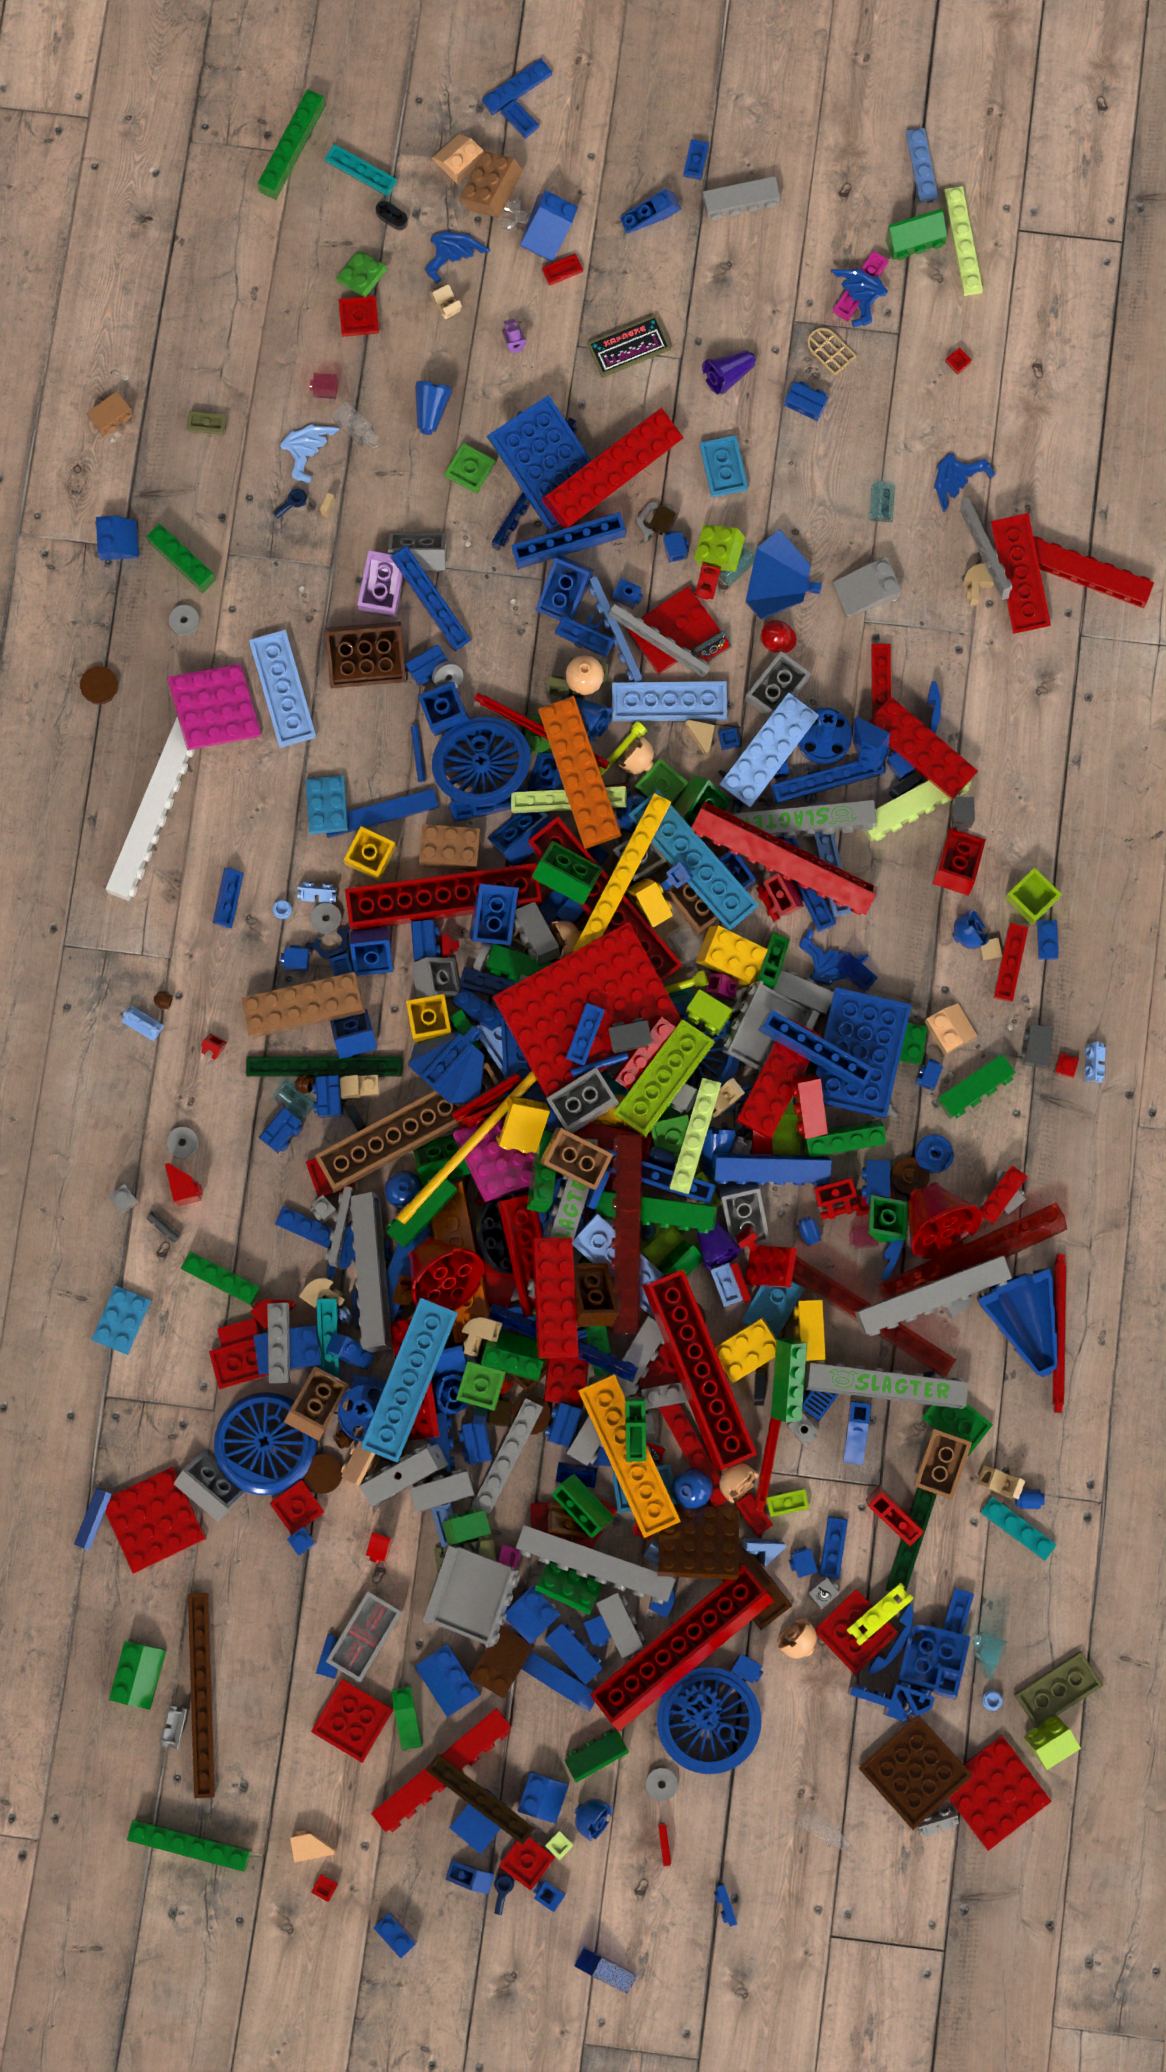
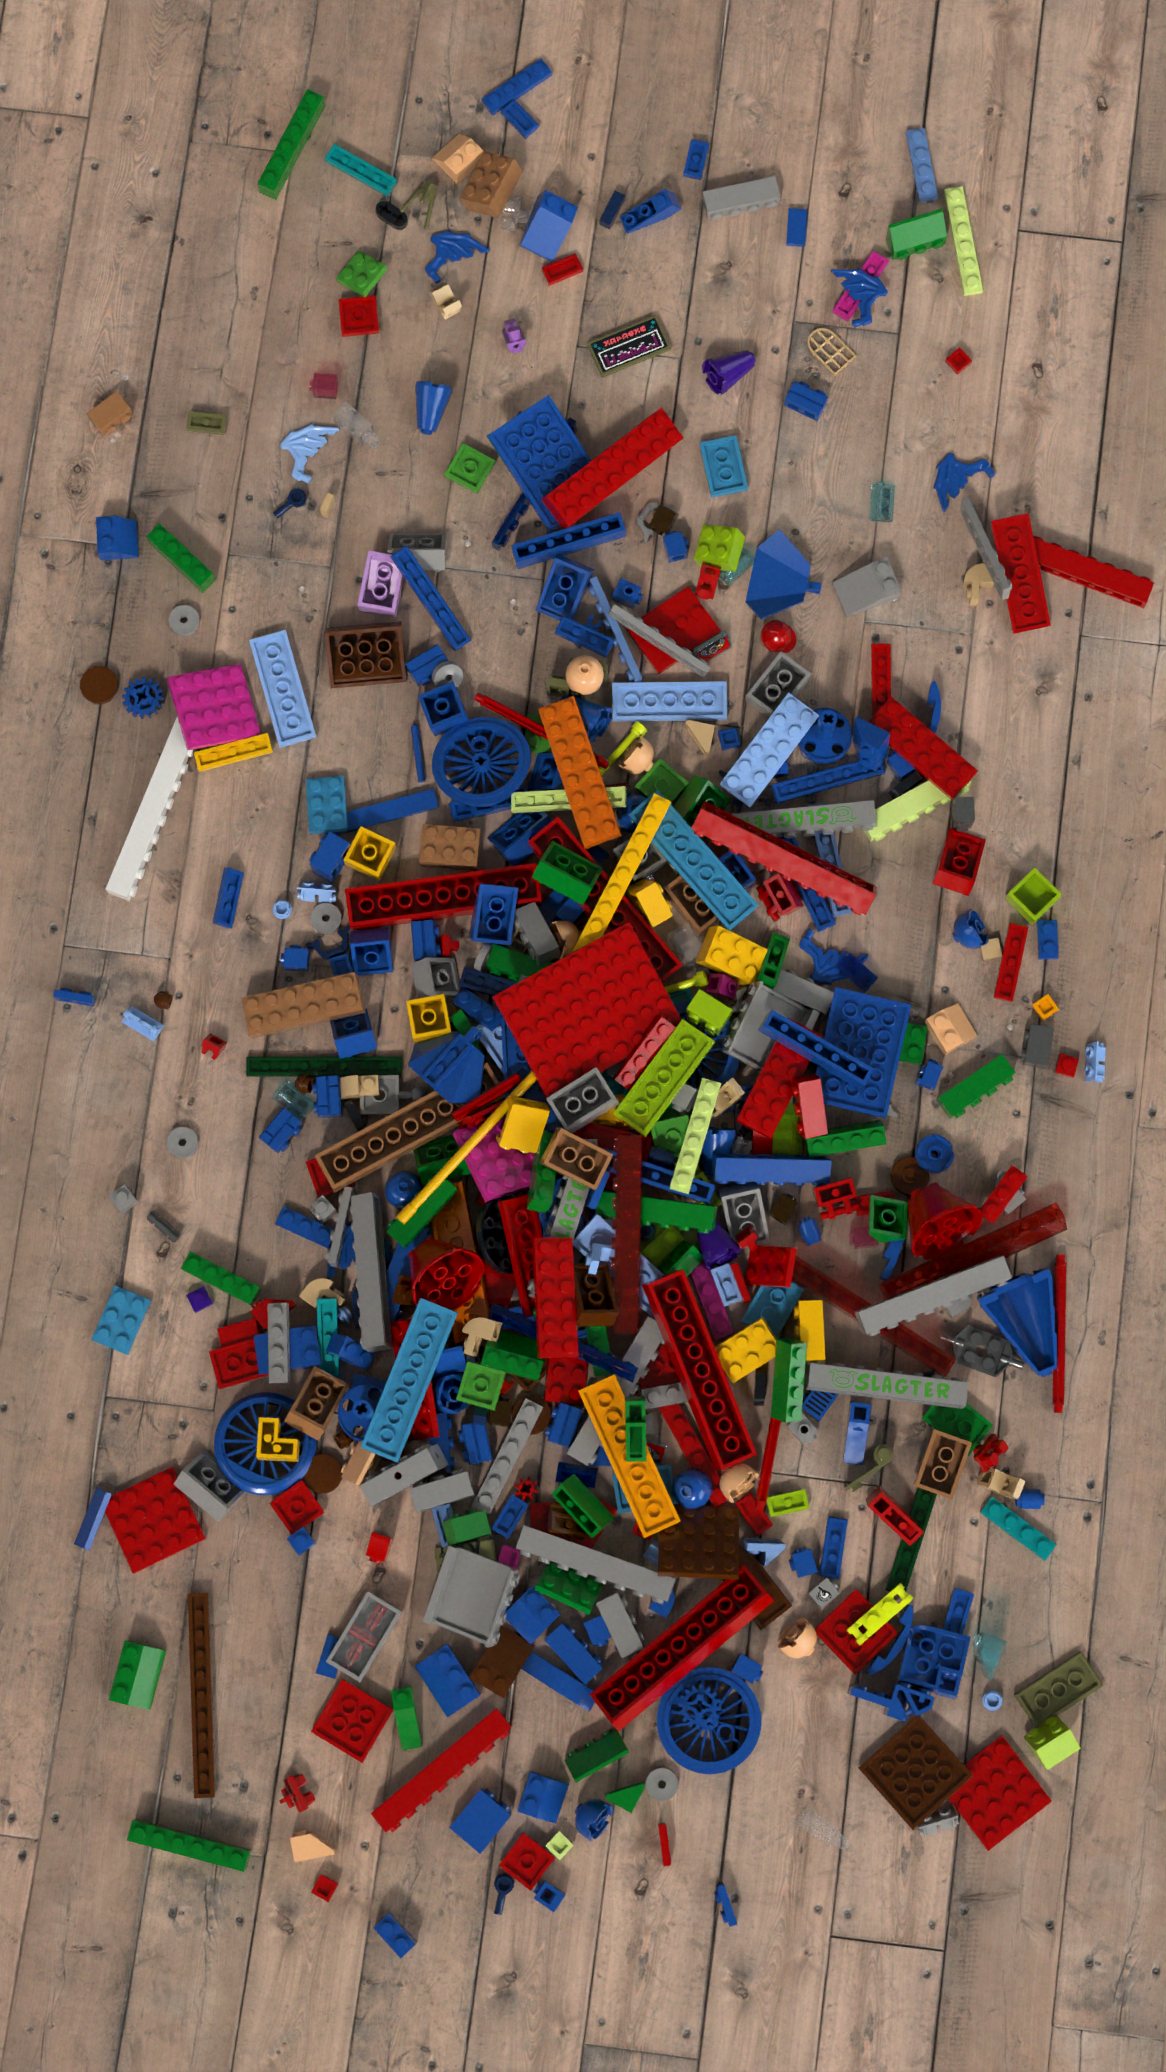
light grey hinge [159,1705,187,1749] -> none
red slope [165,1163,203,1206] -> none
dark brown plate [426,1754,535,1845] -> none
blue slope [445,1860,494,1894] -> none
blue plate [565,1003,605,1065] -> none
blue bar [570,1052,628,1077] -> none
clear blue slope [574,1945,637,1994] -> none
dark grey brick [608,1018,653,1053] -> none
blue plate [660,861,694,891] -> none
blue brick [862,1160,890,1204] -> none
none -> blue plate [53,988,96,1007]
none -> blue gear [122,677,164,719]
none -> dark purple plate [186,1286,213,1313]
none -> yellow plate [194,733,273,772]
none -> yellow brick [256,1417,300,1462]
none -> red hips [279,1774,315,1813]
none -> blue brick [309,832,351,884]
none -> light grey plate [360,1075,426,1116]
none -> olive plant [400,181,437,230]
none -> blue plate [491,1495,529,1539]
none -> red gear [514,1476,538,1501]
none -> light blue bracket [585,1243,612,1275]
none -> dark blue piece [600,191,625,229]
none -> green slope [605,1781,645,1813]
none -> dark pink plate [690,1261,734,1340]
none -> dark brown brick [769,1193,799,1225]
none -> blue tile [786,208,807,247]
none -> olive door [844,1444,893,1492]
none -> dark grey plate [940,1325,1025,1377]
none -> red hips [973,1434,1008,1473]
none -> light orange plate [1032,994,1059,1021]

